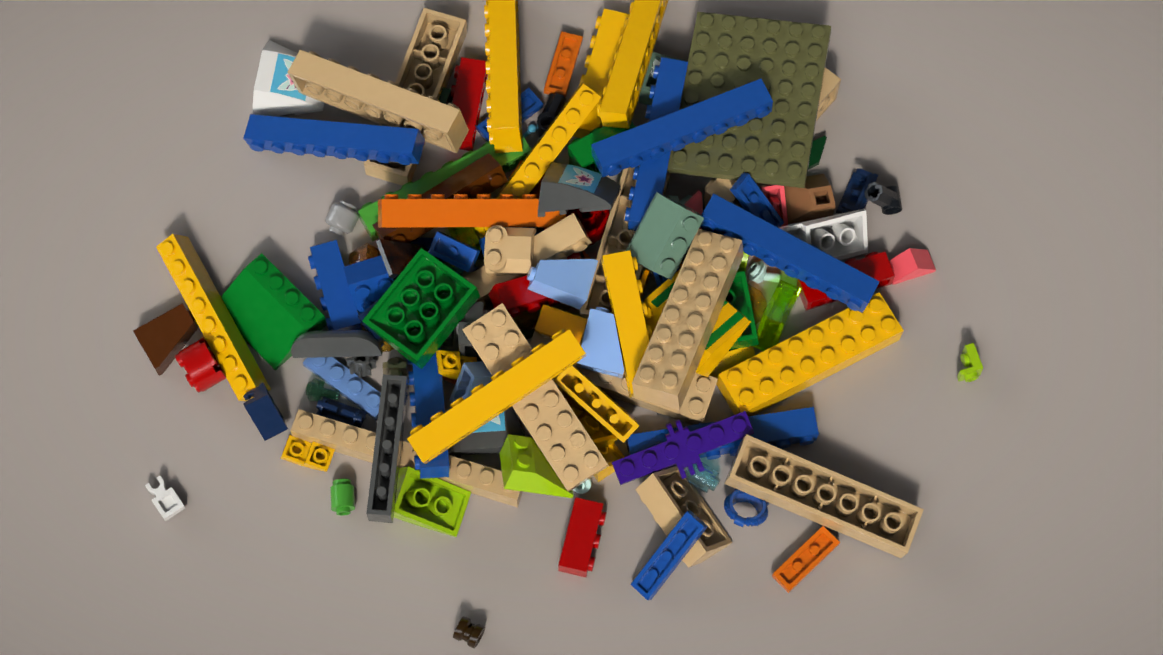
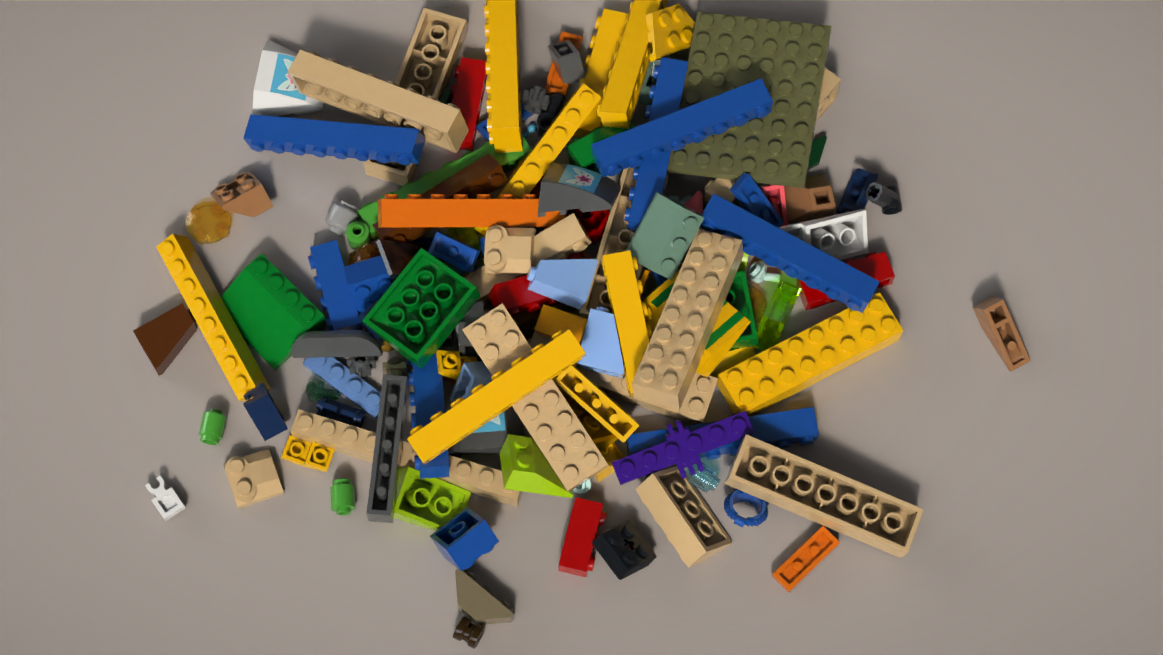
red brick [175,337,226,393] -> none
blue plate [630,511,708,600] -> none
coral slope [889,248,936,285] -> none
lime bracket [957,343,983,382] -> none
none -> clear yellow dish [186,201,231,244]
none -> bright green brick [199,409,227,445]
none -> medium nougat slope [210,171,274,218]
none -> tan slope [223,449,284,509]
none -> bright green brick [346,221,371,251]
none -> blue brick [430,507,499,571]
none -> dark tan slope [455,568,514,625]
none -> dark grey gear [521,86,550,114]
none -> dark grey slope [548,39,585,84]
none -> black brick [592,520,657,580]
none -> yellow wing [646,4,695,62]
none -> medium nougat slope [972,297,1031,372]

